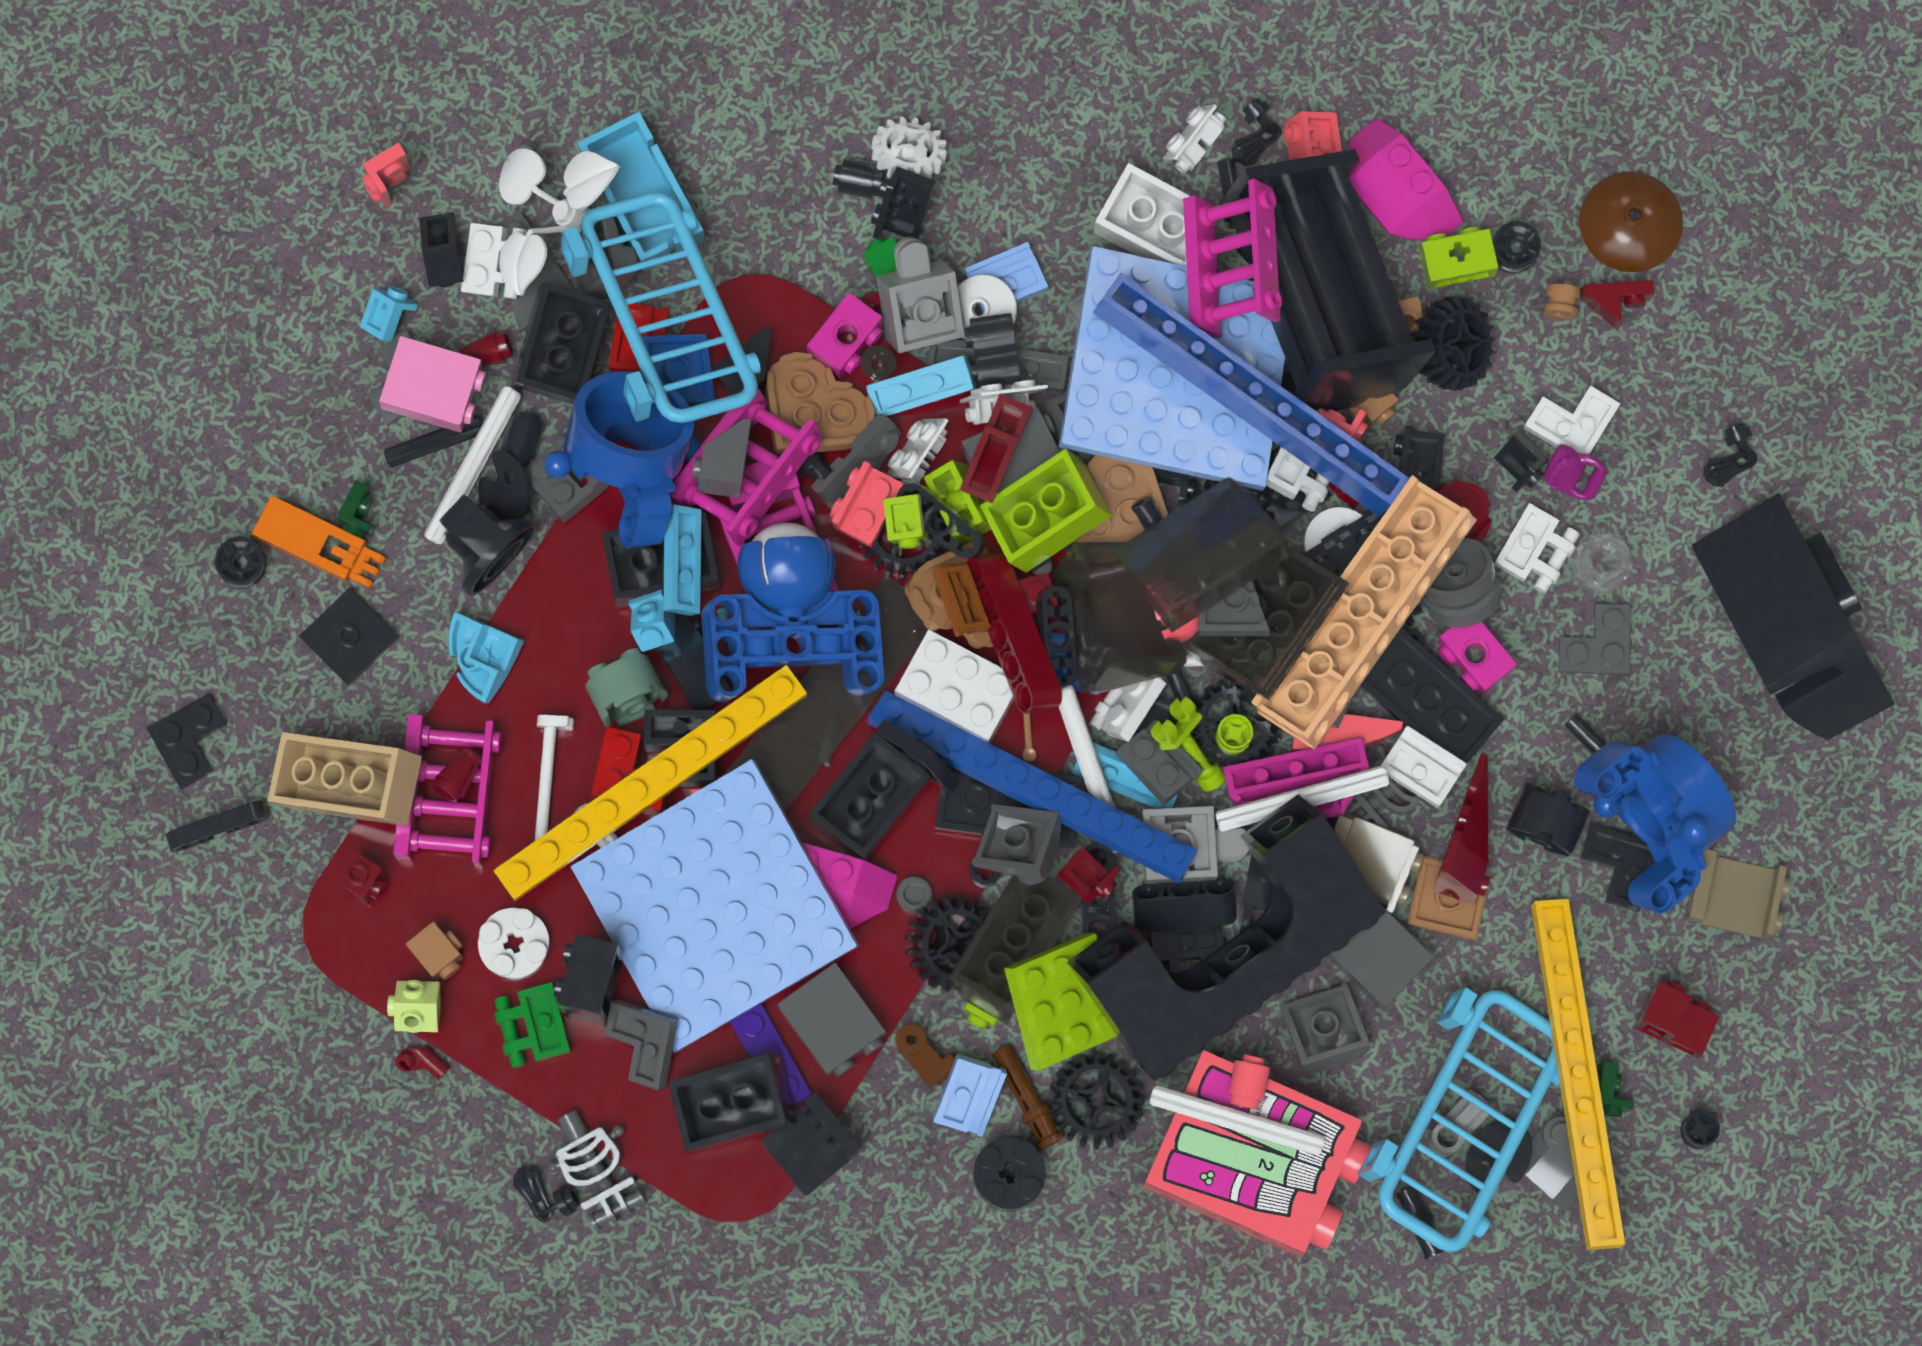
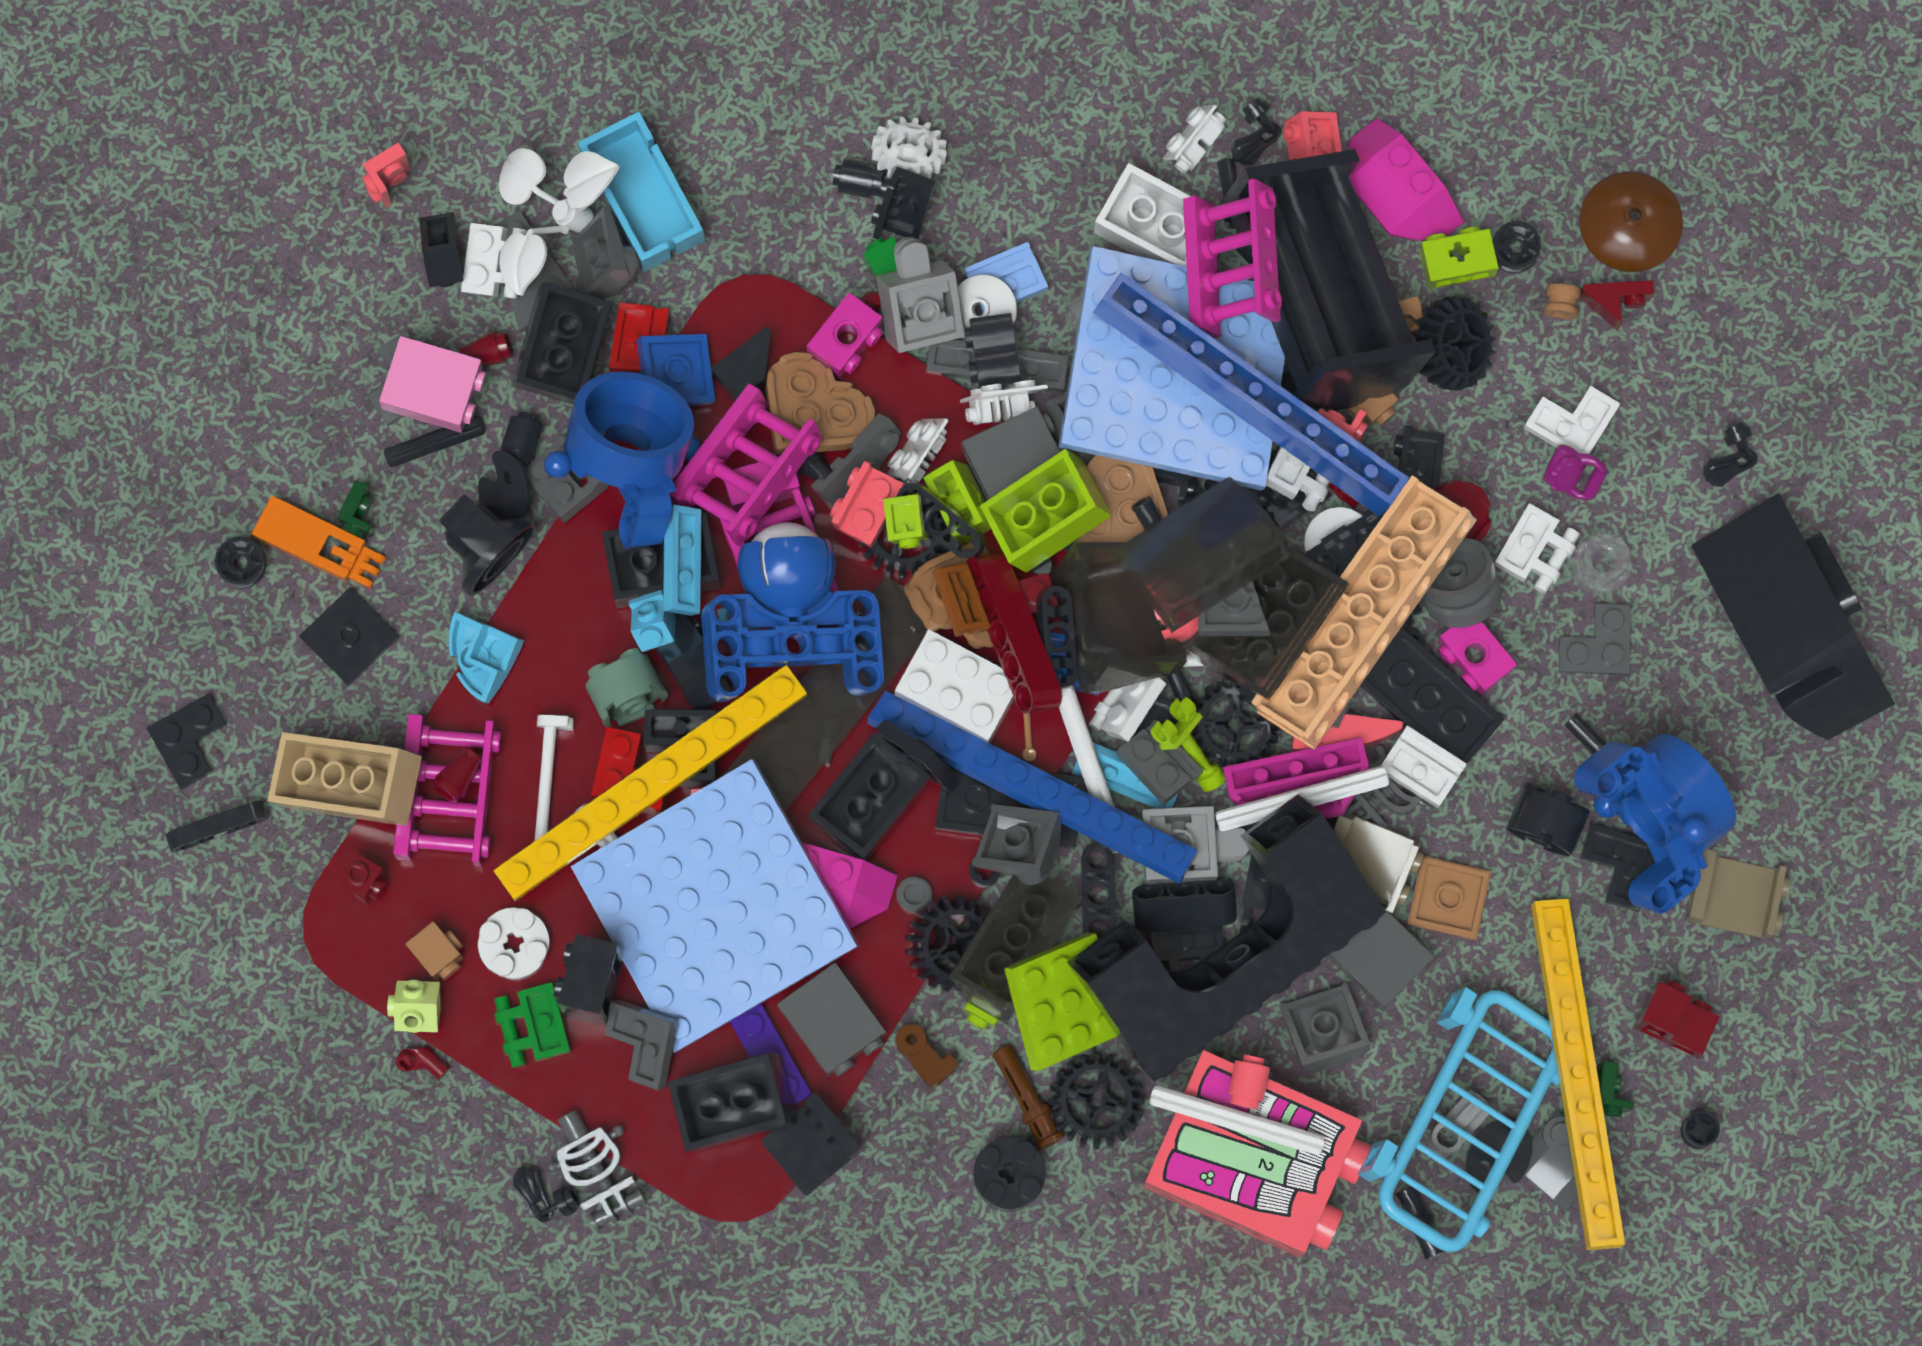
medium azure bracket [360,286,418,342] -> none
white axle [424,386,521,545] -> none
medium azure bar [561,192,760,423] -> none
dark grey slope [692,419,751,498] -> none
clear smoke cone [861,345,896,382] -> none
medium azure plate [866,355,977,417] -> none
light blue plate [933,1053,1007,1137] -> none
dark red slope [960,394,1033,504] -> none
dark red bracket [1057,847,1121,904] -> none
lime wheel [1216,714,1253,755] -> none
dark red wedge [1433,754,1491,905] -> none
black bracket [1494,431,1549,493] -> none

